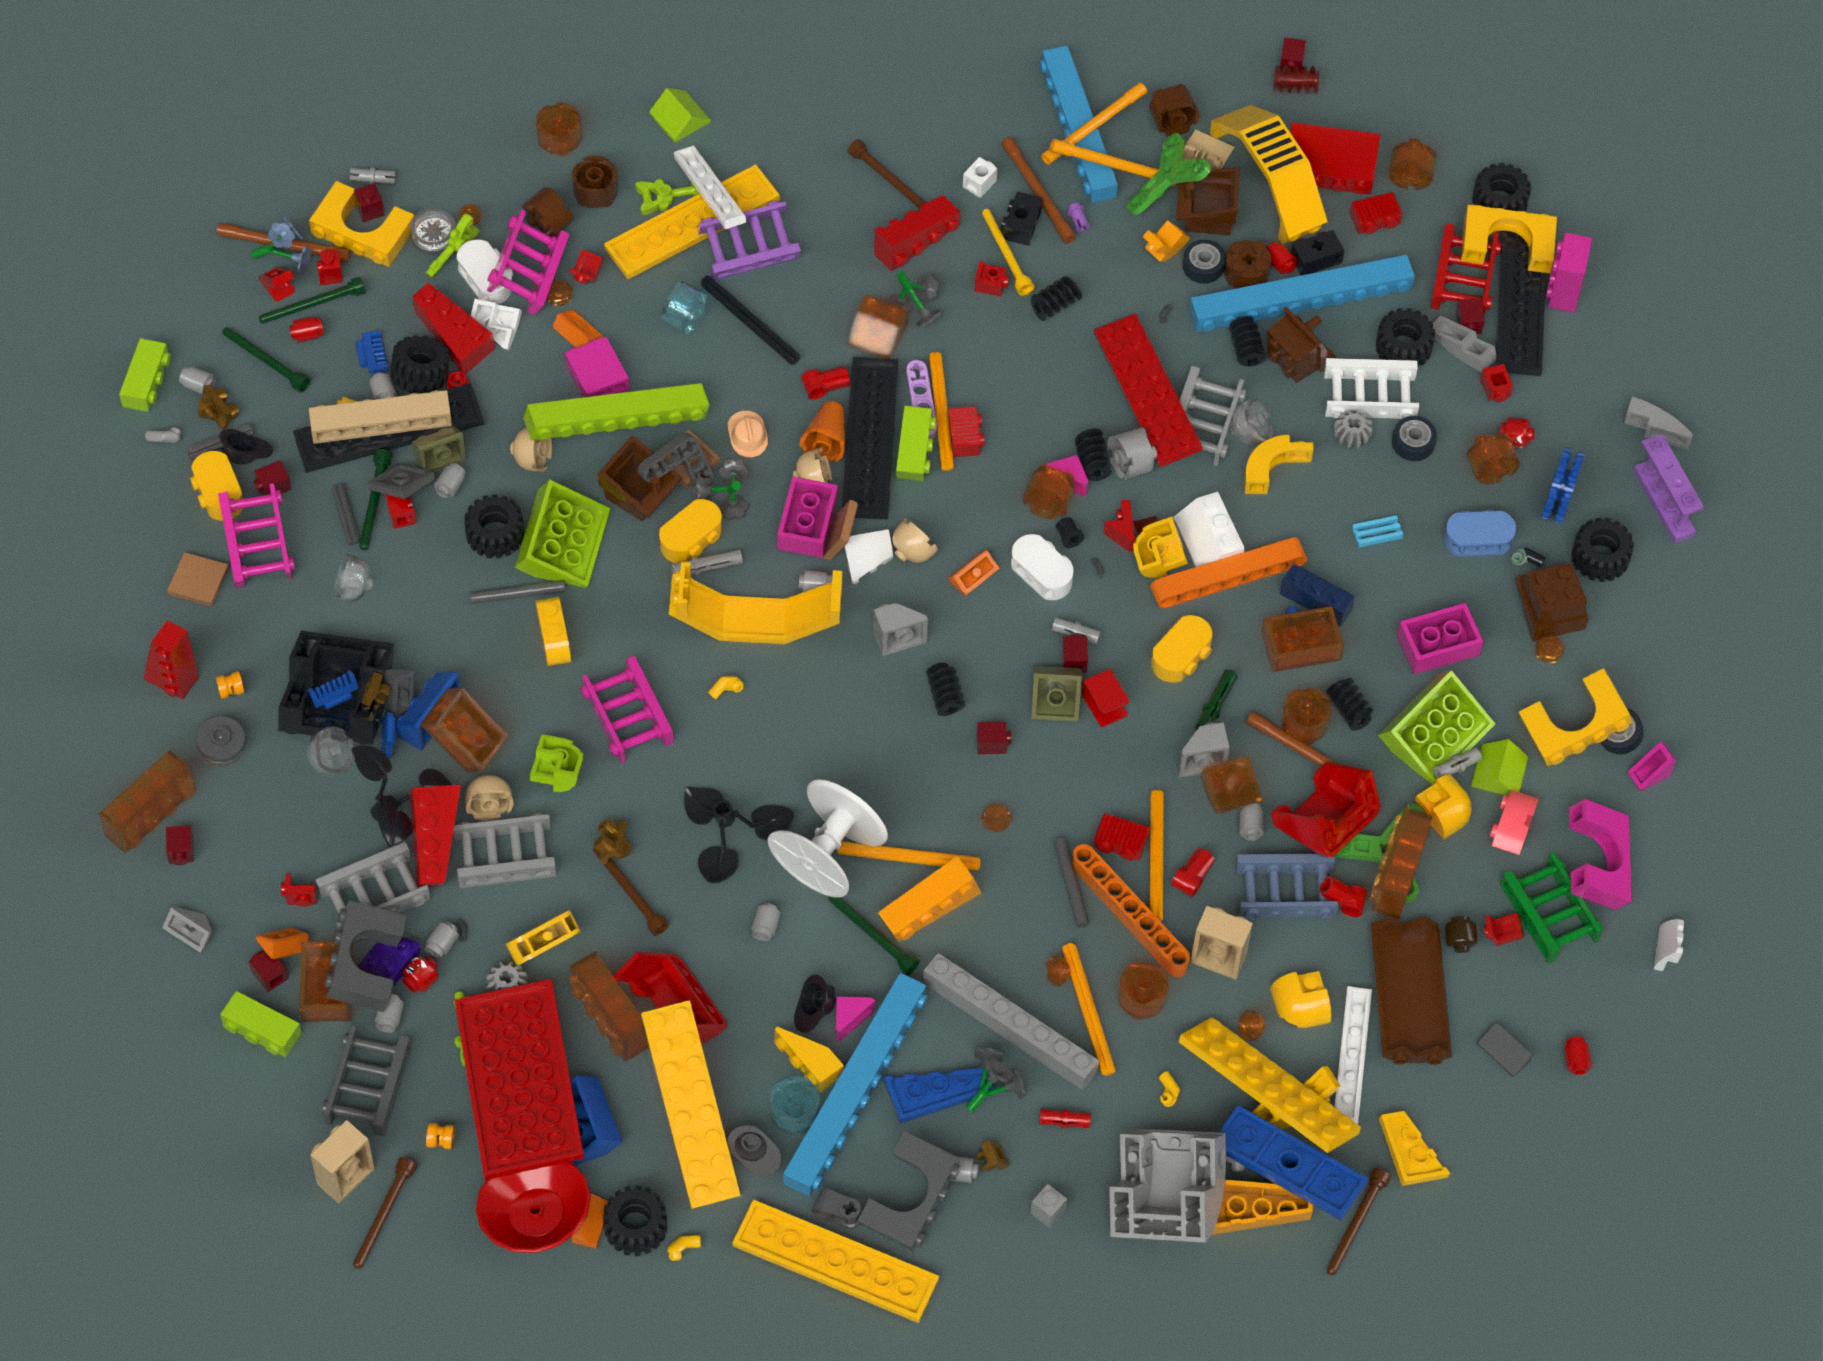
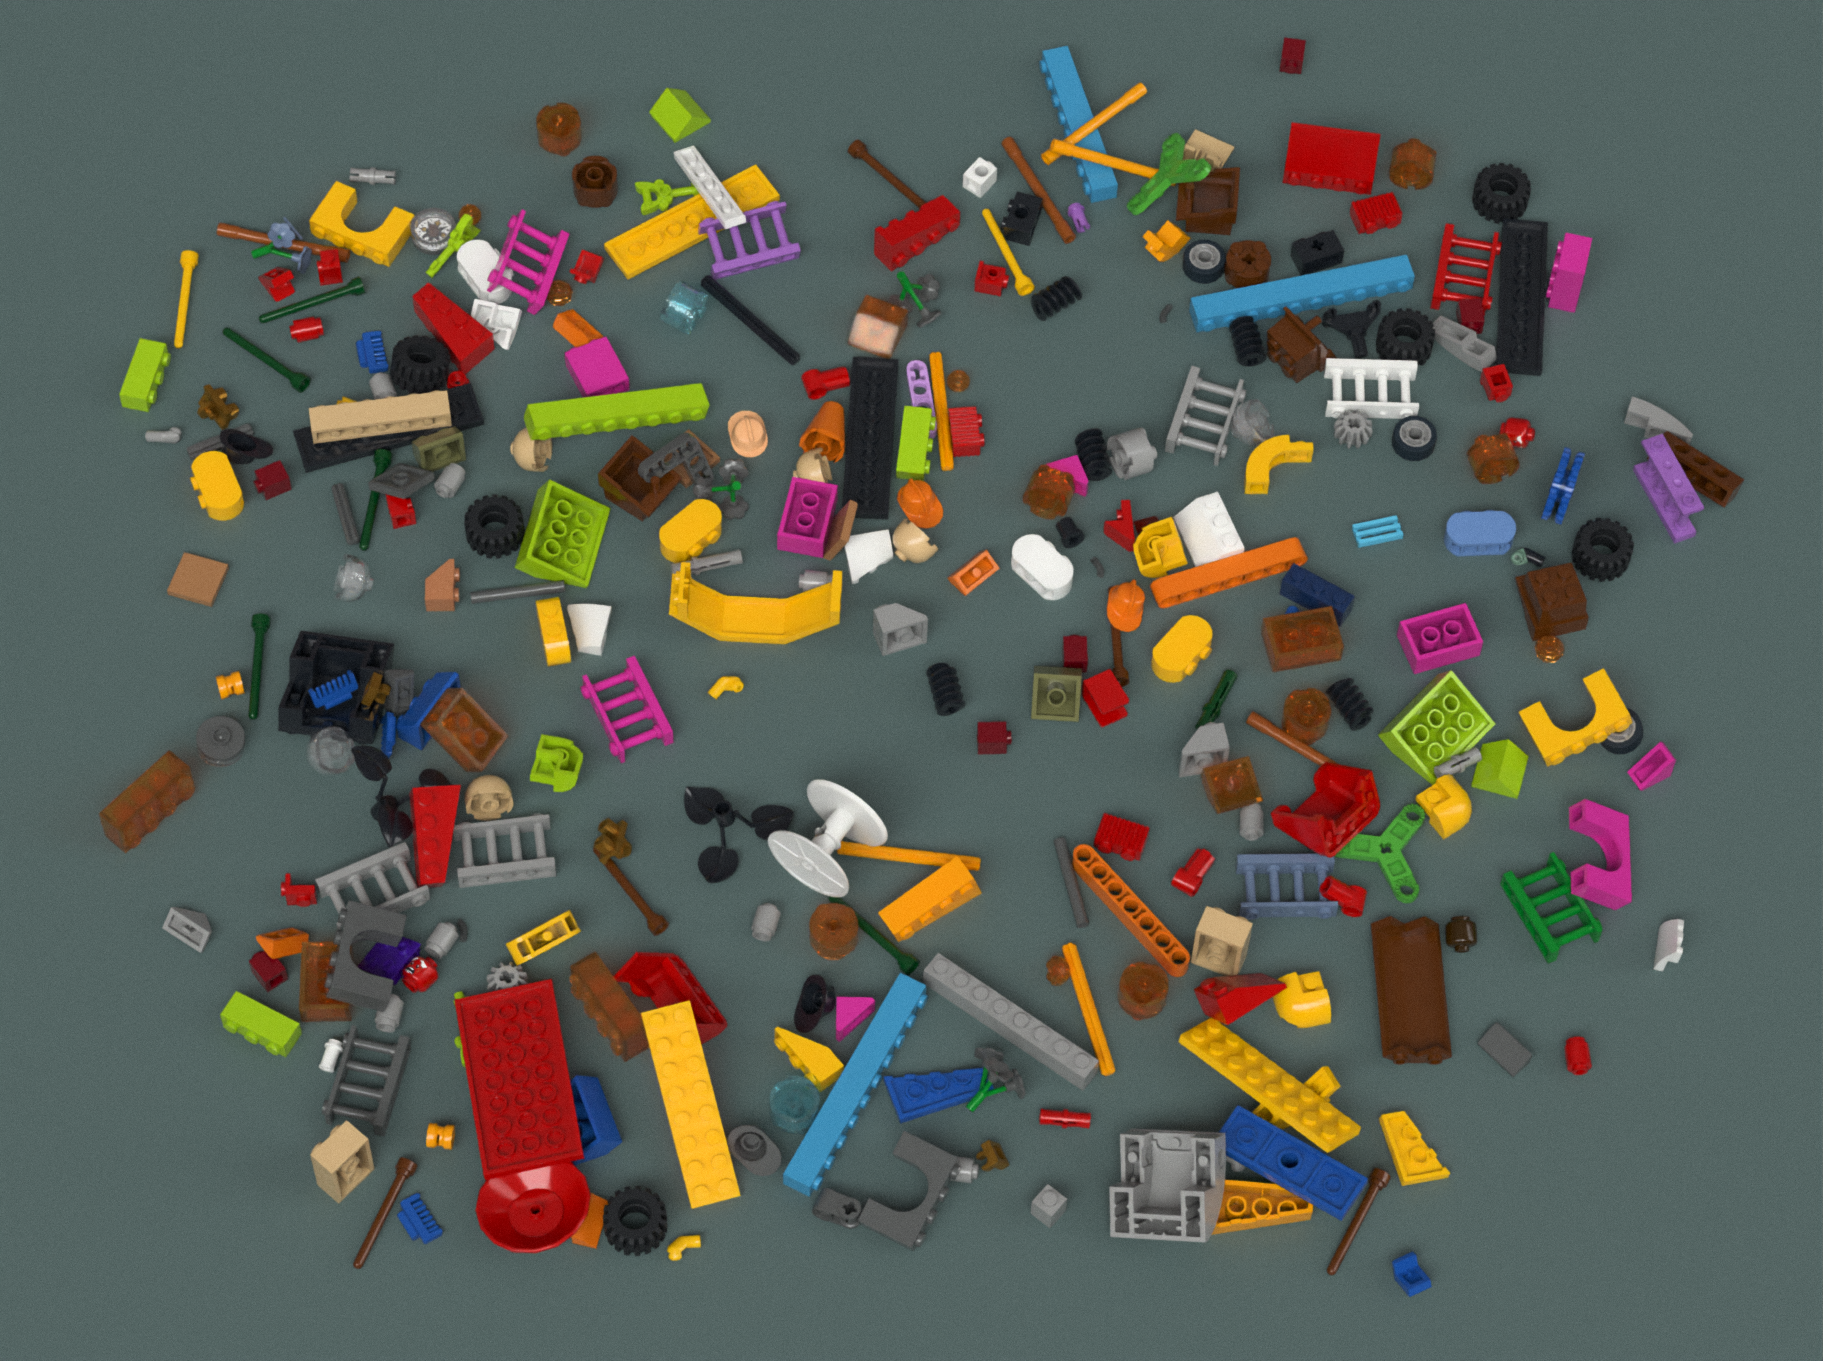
red wedge [143,620,199,699] -> none
dark red brick [166,825,194,865] -> none
light grey brick [179,366,215,395] -> none
dark pink fence [218,483,295,589] -> none
dark red brick [354,183,384,223] -> none
reddish brown brick [522,187,574,237] -> none
yellow plate [732,1199,939,1323] -> none
clear orange plate [981,804,1012,832] -> none
light grey pin [1051,616,1101,645] -> none
red plate [1094,313,1203,467] -> none
reddish brown brick [1149,84,1200,136] -> none
light orange axle [1150,790,1164,921] -> none
yellow arm [1159,1071,1180,1107] -> none
yellow panel [1210,105,1328,244] -> none
clear orange plate [1238,1010,1266,1041] -> none
red brick [1267,241,1297,274] -> none
clear red piece [1273,65,1319,94] -> none
white tile [1334,986,1372,1124] -> none
clear orange brick [1369,807,1433,920] -> none
yellow arch [1461,205,1557,274] -> none
red bracket [1484,913,1524,946] -> none
coral brick [1490,789,1539,855] -> none
none -> yellow piece [174,250,199,349]
none -> dark green piece [248,614,271,720]
none -> white pin [319,1039,344,1073]
none -> blue piece [397,1193,443,1244]
none -> nougat slope [425,559,460,611]
none -> white slope [567,604,612,656]
none -> clear orange brick [809,903,858,960]
none -> orange piece [897,478,943,529]
none -> clear orange plate [947,370,970,392]
none -> orange piece [1107,580,1145,632]
none -> reddish brown piece [1108,586,1130,687]
none -> red slope [1194,973,1287,1025]
none -> black axle [1322,300,1381,358]
none -> blue bracket [1392,1252,1432,1297]
none -> reddish brown brick [1647,431,1745,508]

